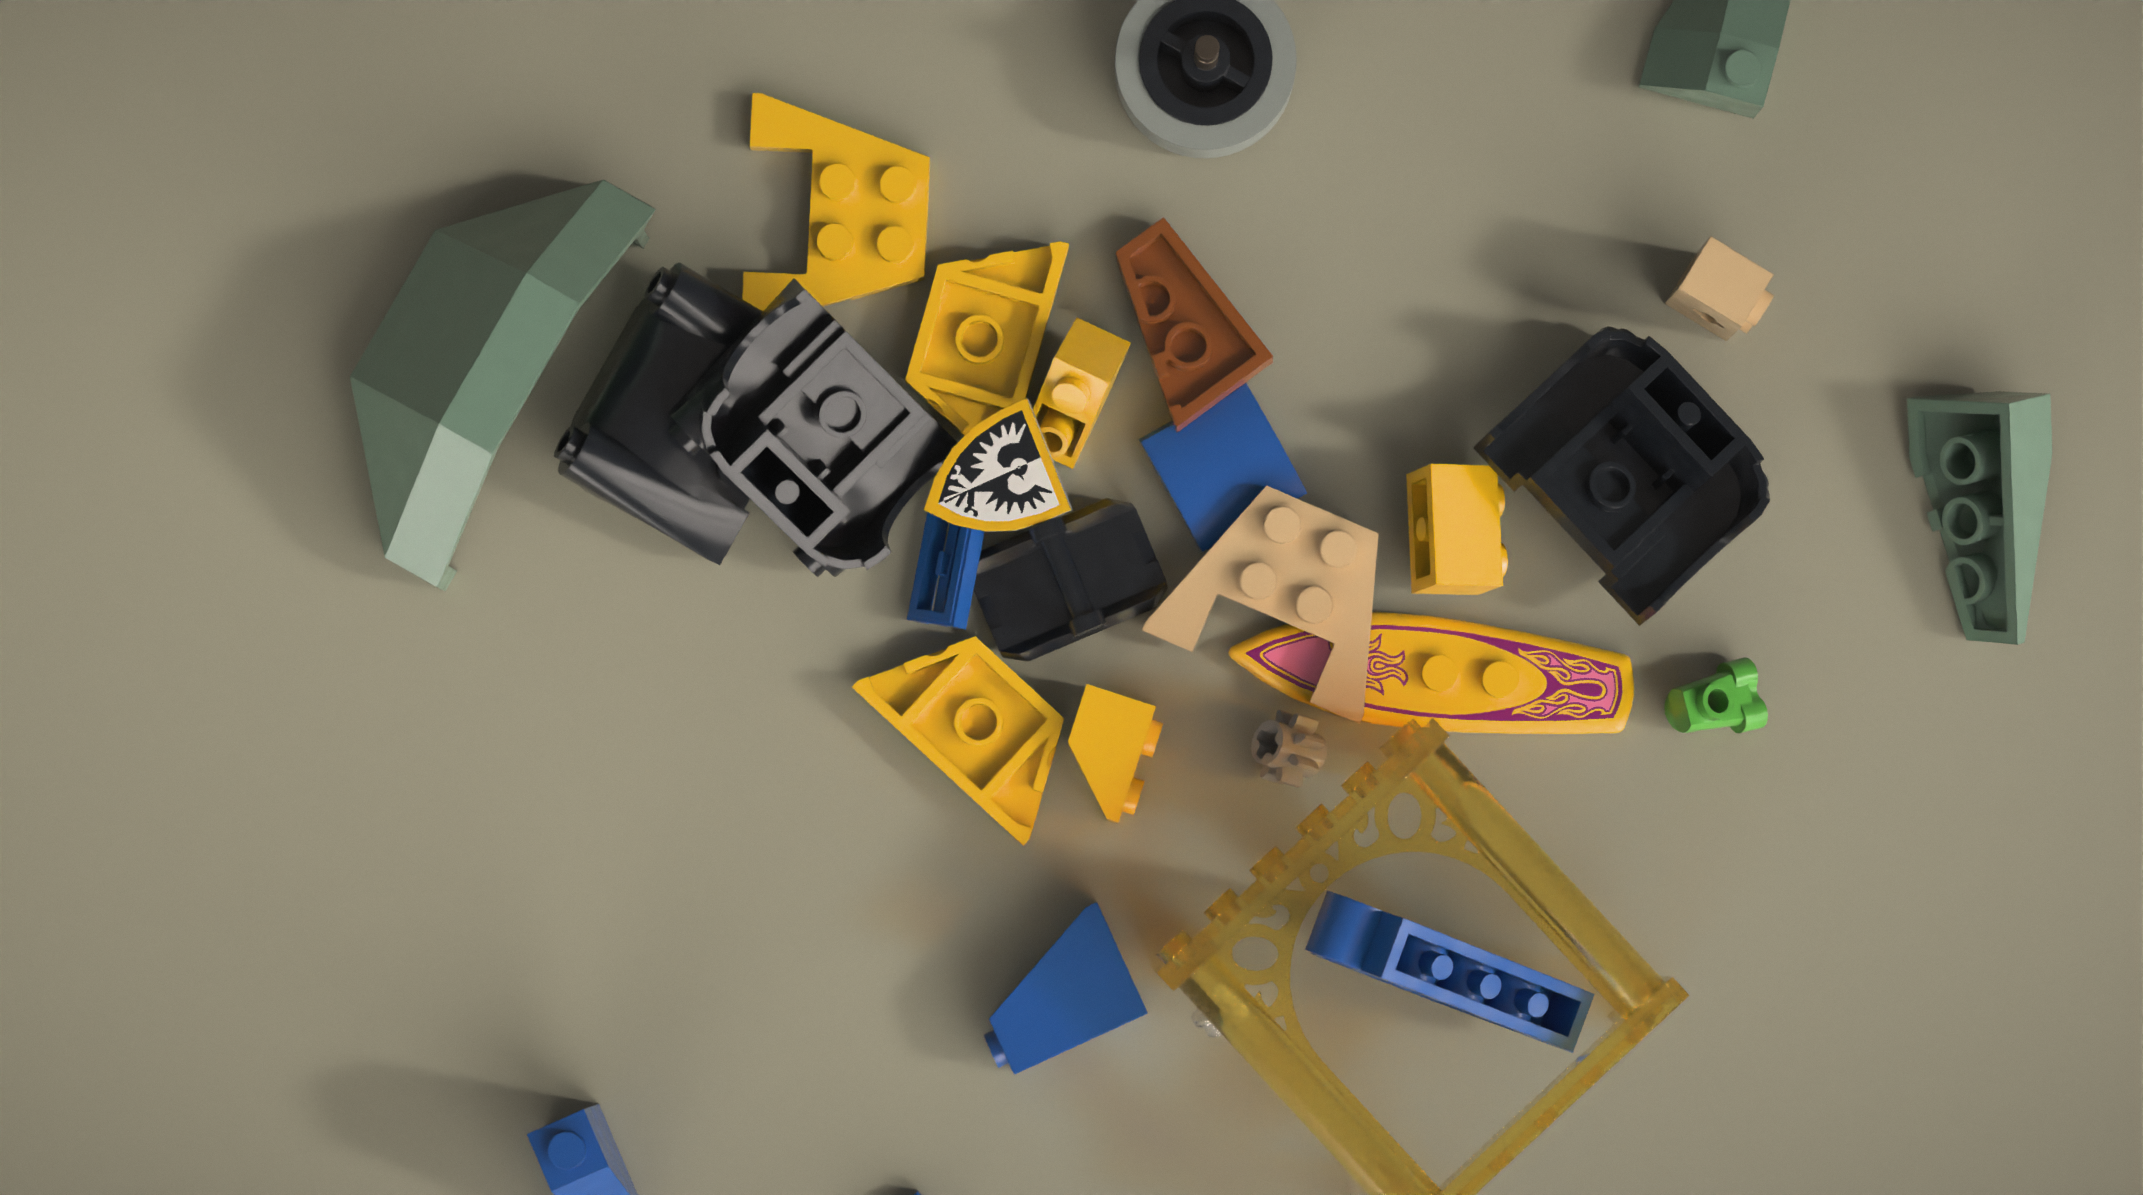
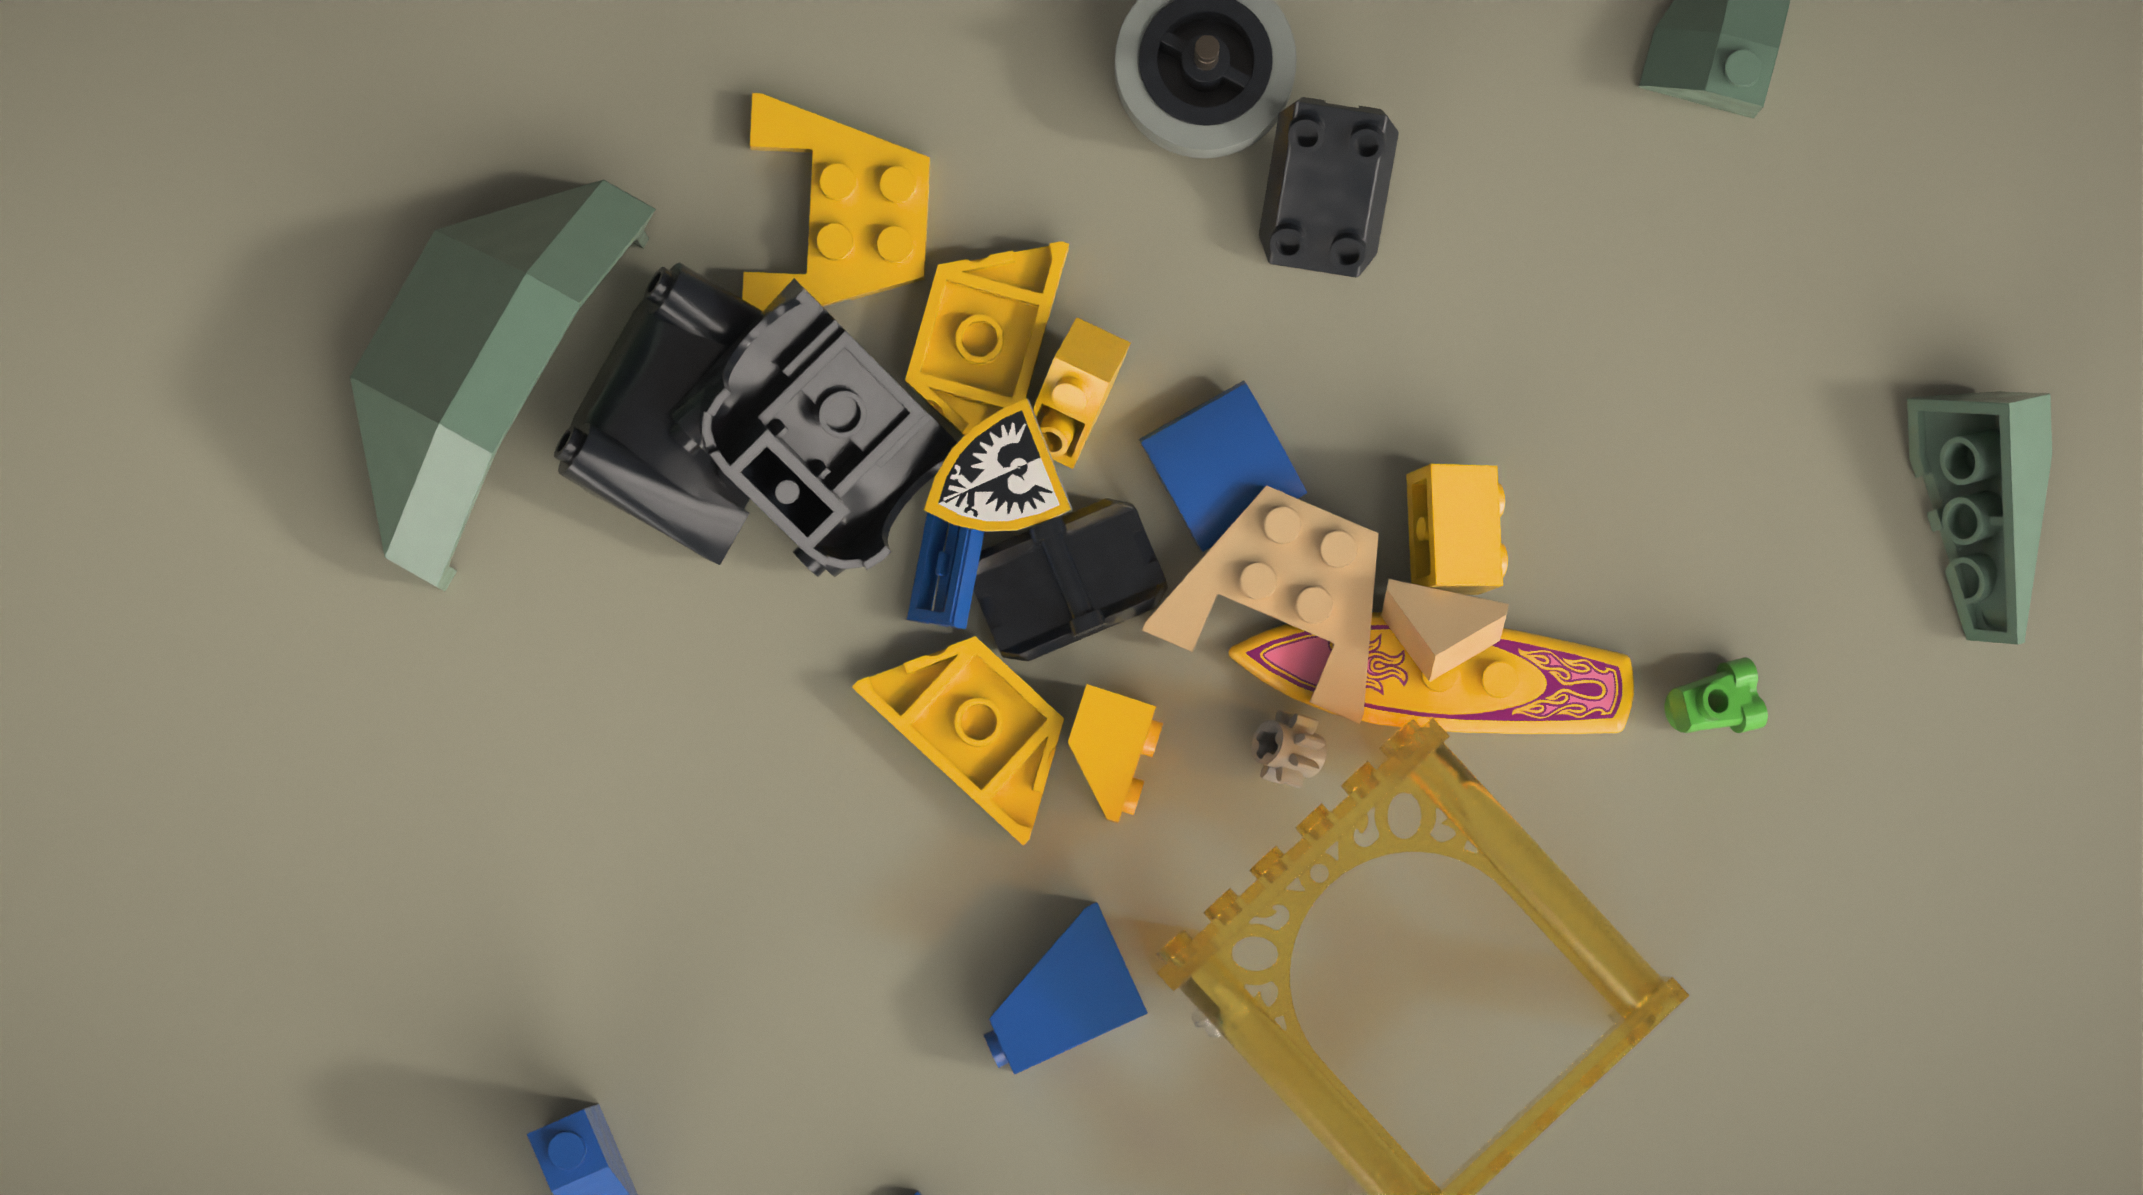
dark orange wing [1116,217,1273,433] -> none
blue brick [1305,890,1595,1053] -> none
black piece [1473,326,1770,626] -> none
tan brick [1665,236,1774,341] -> none
none -> black shield [1259,97,1399,278]
none -> tan slope [1381,579,1509,682]

